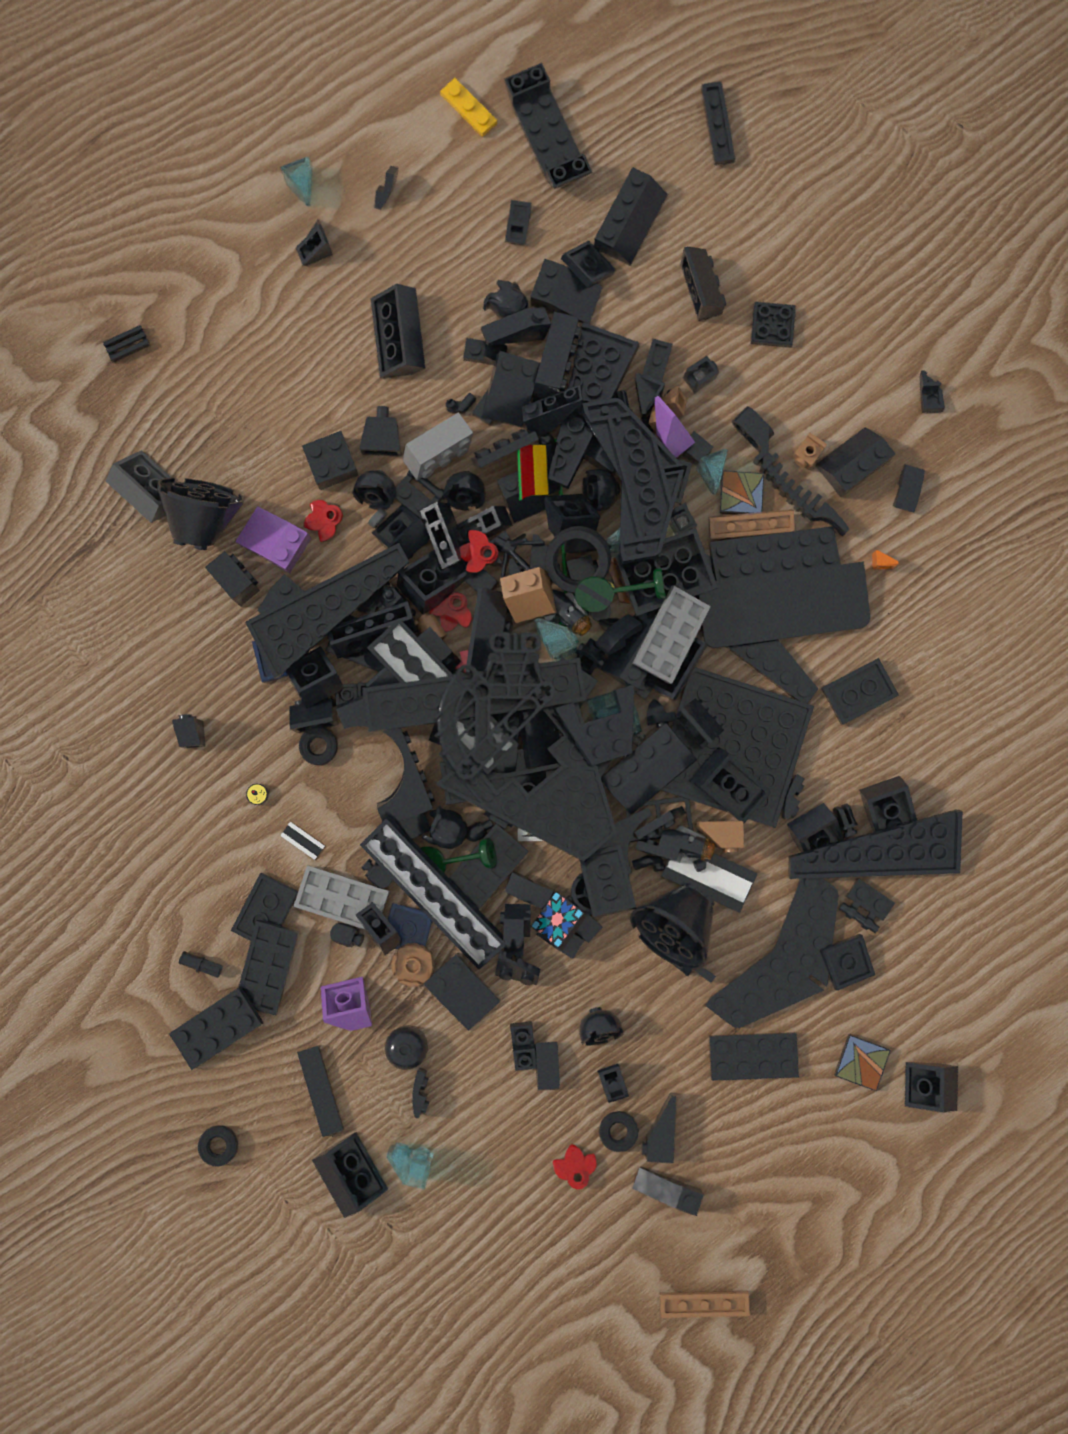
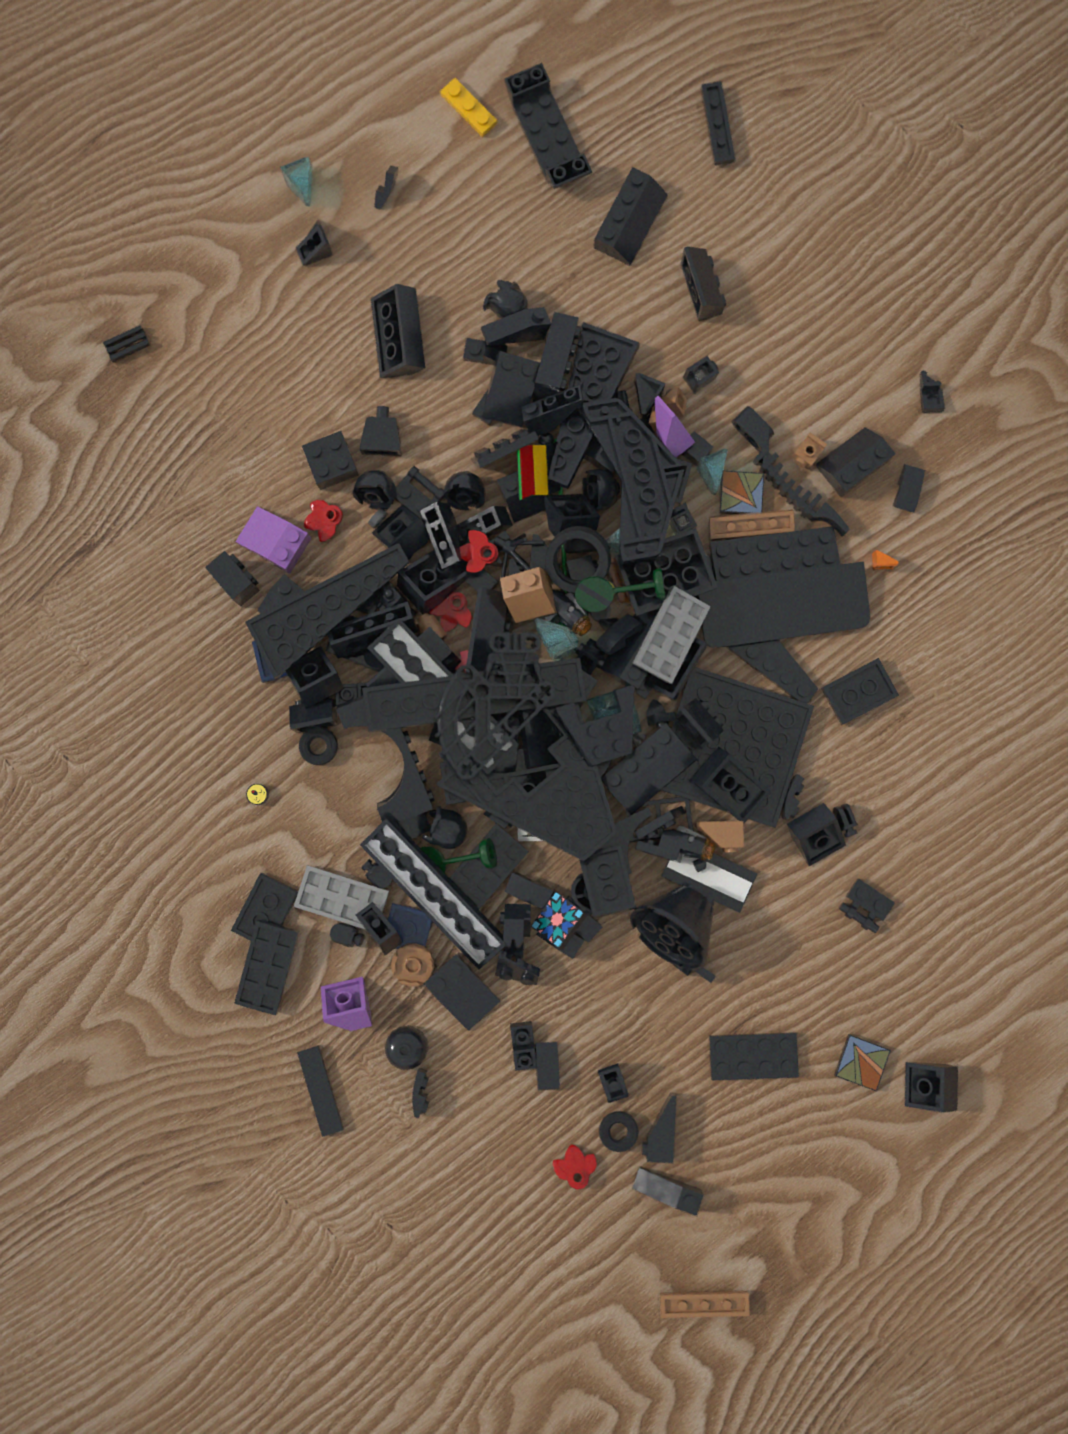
dark grey slope [106,450,176,523] -> none
black cone [157,478,244,550] -> none
black plate [169,986,264,1070] -> none
black slope [172,714,205,749] -> none
black axle [179,951,223,978] -> none
black tyre [198,1125,238,1166] -> none
sticker [280,822,325,860] -> none
black slope [312,1132,389,1218] -> none
clear light blue slope [386,1143,434,1189] -> none
light grey brick [403,412,473,480] -> none
black arm [445,393,477,414] -> none
black cylinder [466,819,494,842] -> none
black slope [505,200,532,245] -> none
black slope [530,258,603,324] -> none
black tile [560,240,616,289] -> none
black cylinder [579,1007,624,1046] -> none
black arm [632,856,665,872] -> none
black plate [643,338,673,382] -> none
black wing [705,878,839,1028] -> none
black tile [750,302,796,348] -> none
black wing [788,809,963,879] -> none
black tile [821,934,876,991] -> none
black slope [859,776,917,832] -> none

